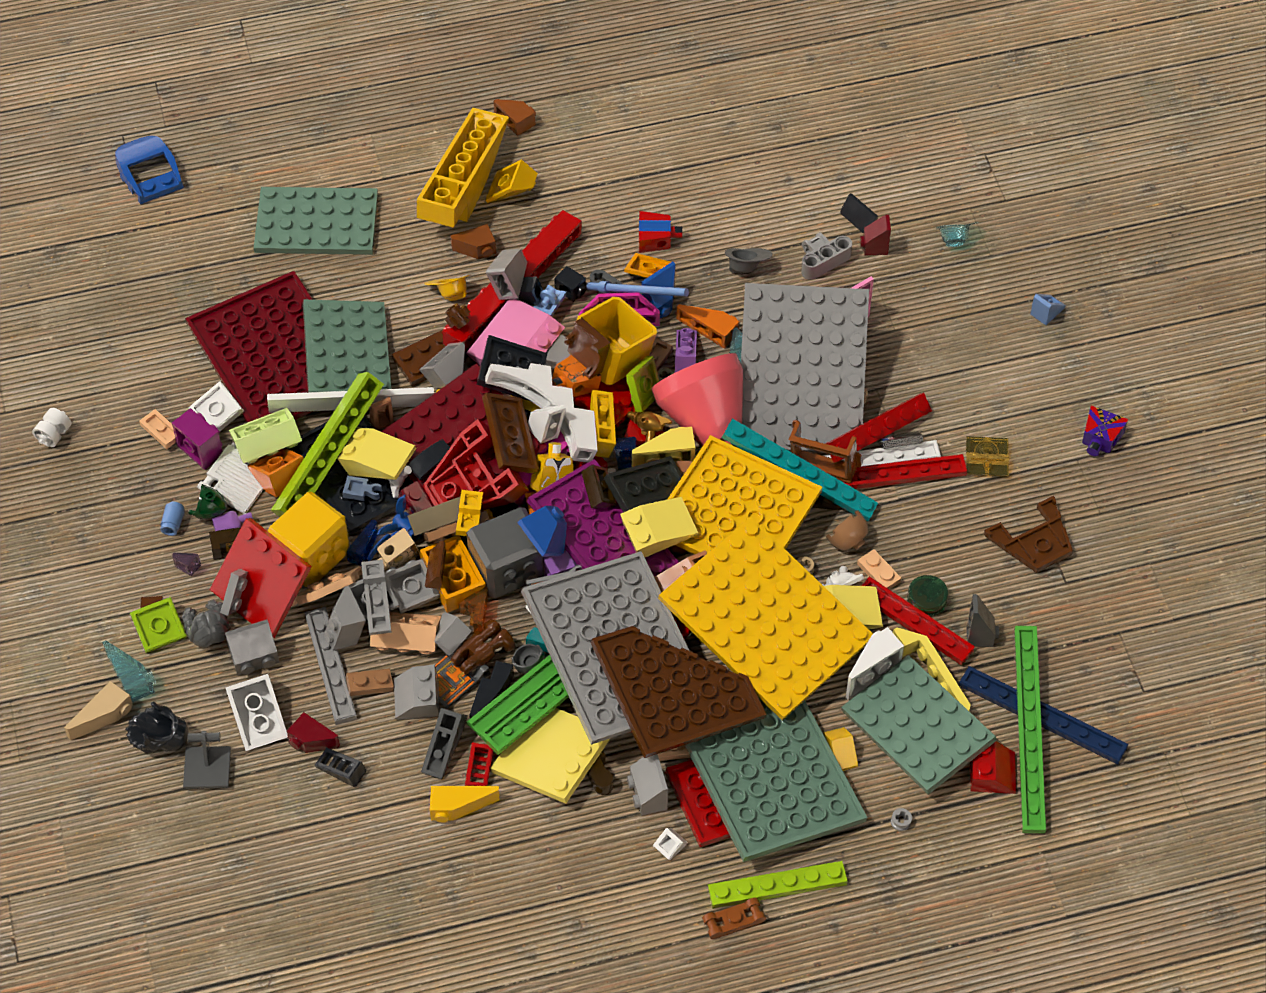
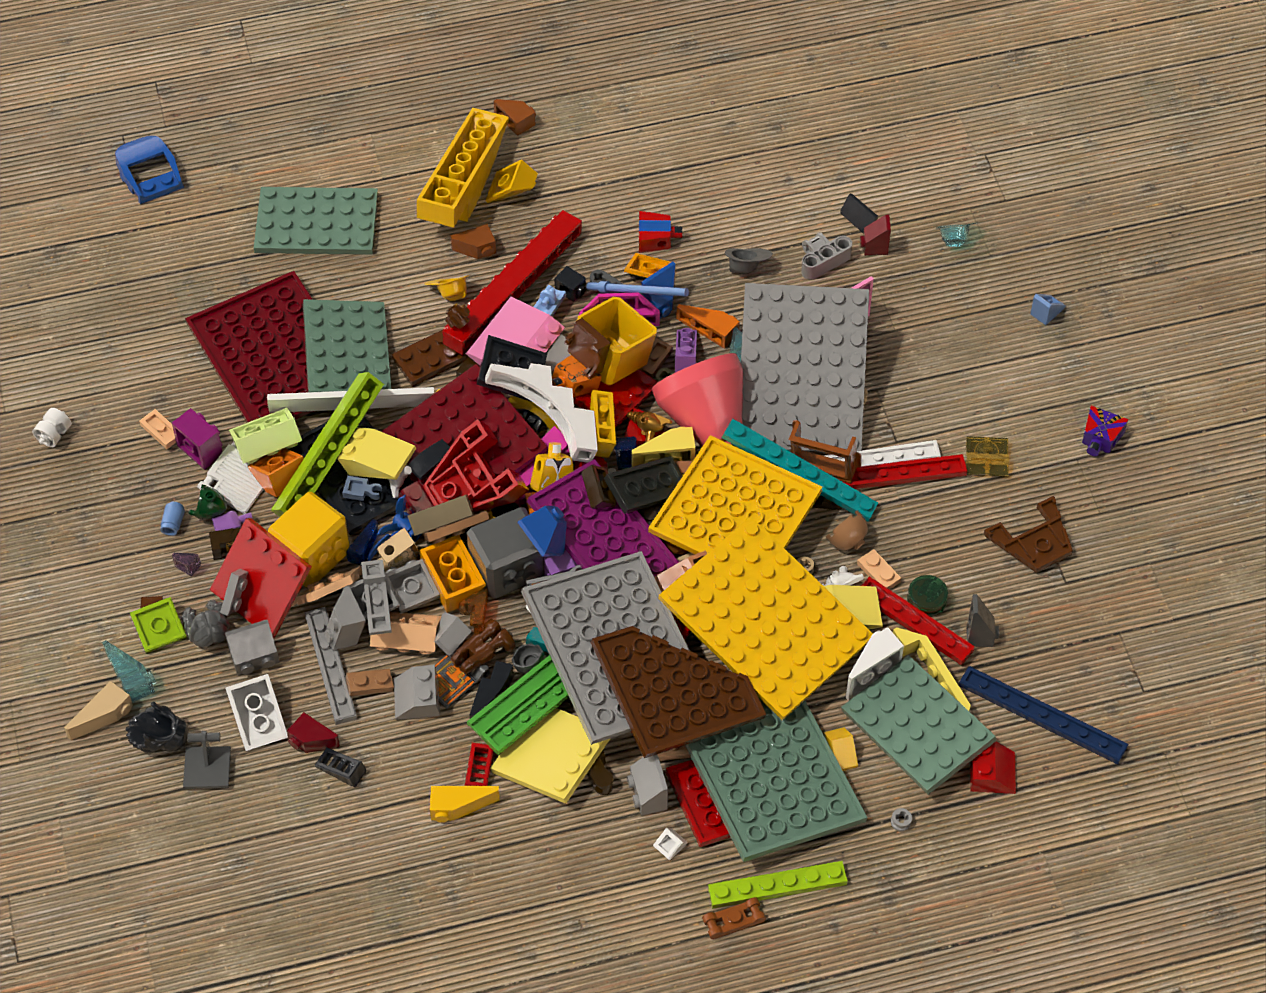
white plate [188,381,244,431] -> none
nougat slope [369,397,394,430] -> none
light grey slope [419,342,465,389] -> none
dark grey slope [421,708,468,779] -> none
reddish brown slope [425,541,446,589] -> none
yellow slope [456,490,483,536] -> none
reddish brown plate [482,393,539,474] -> none
light grey slope [486,249,527,300] -> none
black panel [515,277,543,305] -> none
white slope [528,405,566,443] -> none
light yellow slope [620,497,699,557] -> none
lime plate [626,356,660,412] -> none
red plate [825,393,932,463] -> none
clear smoke tile [878,431,923,449] -> none
bright green plate [1014,626,1046,833] -> none

